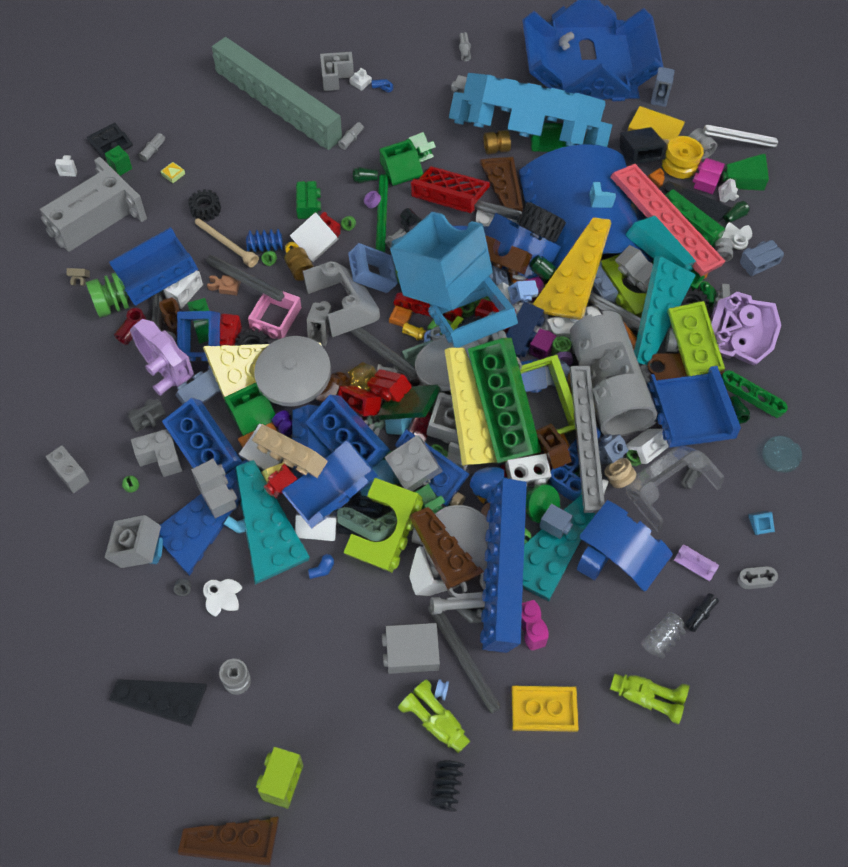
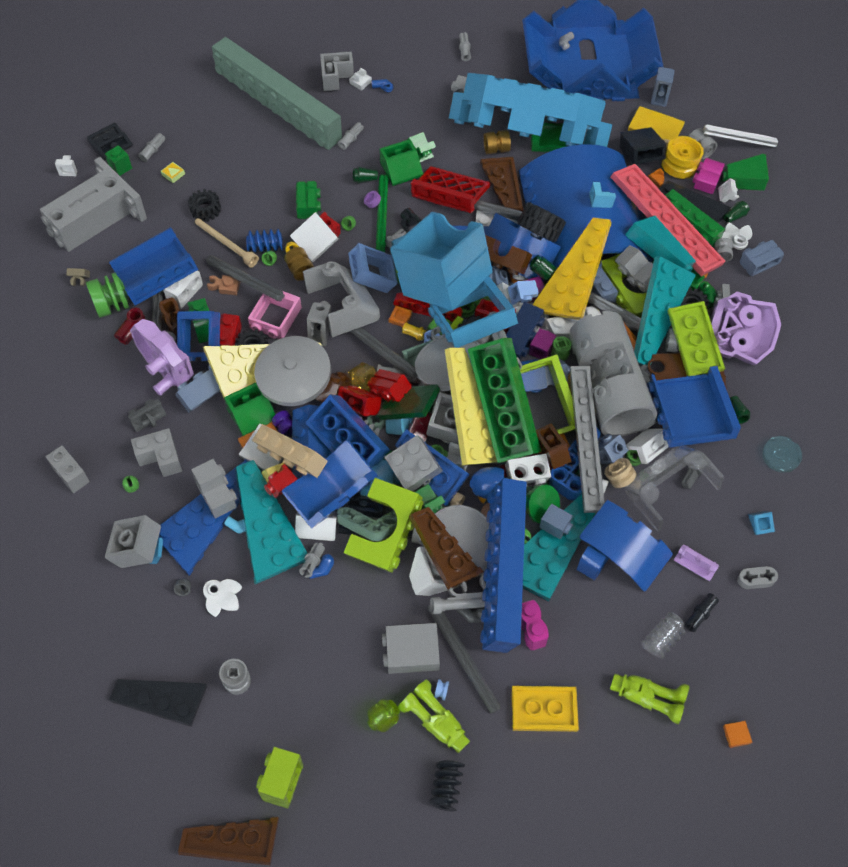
blue slope [162,398,242,474] -> none
medium lavender tile [556,352,573,366] -> none
green beam [721,370,788,418] -> none
none -> light grey axle [299,542,325,578]
none -> clear neon green head [367,699,400,732]
none -> orange tile [723,721,752,748]

